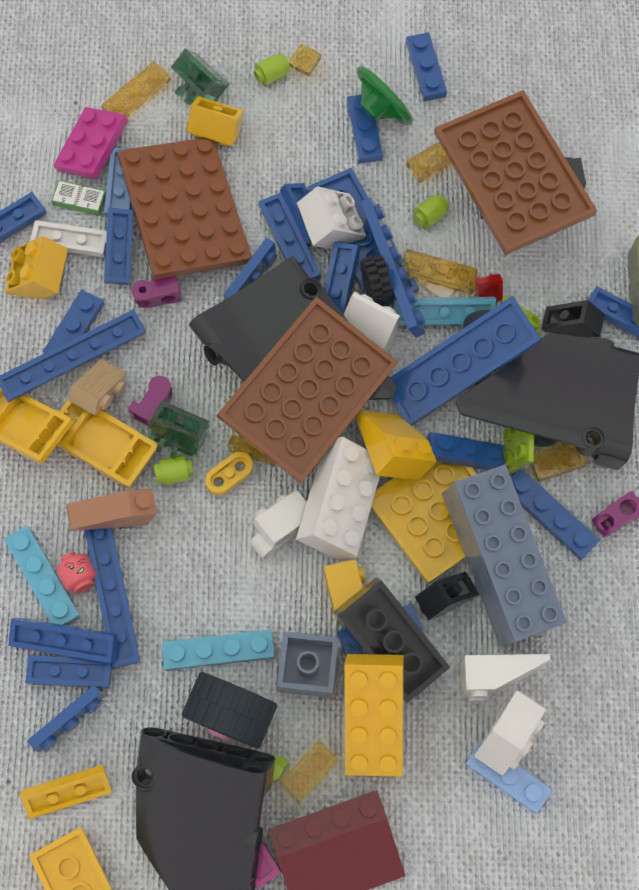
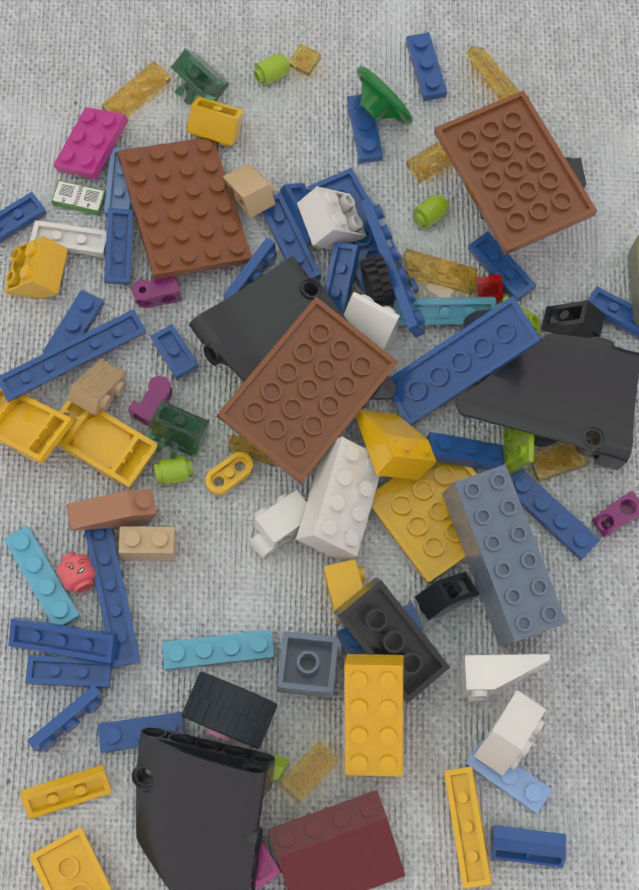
none -> blue plate [98,712,185,753]
none -> tan brick [119,526,177,561]
none -> blue plate [150,324,199,380]
none -> tan brick [223,163,276,218]
none -> yellow plate [444,766,493,889]
none -> clear yellow plate [466,46,520,100]
none -> blue plate [468,231,536,302]
none -> blue piece [491,825,566,868]

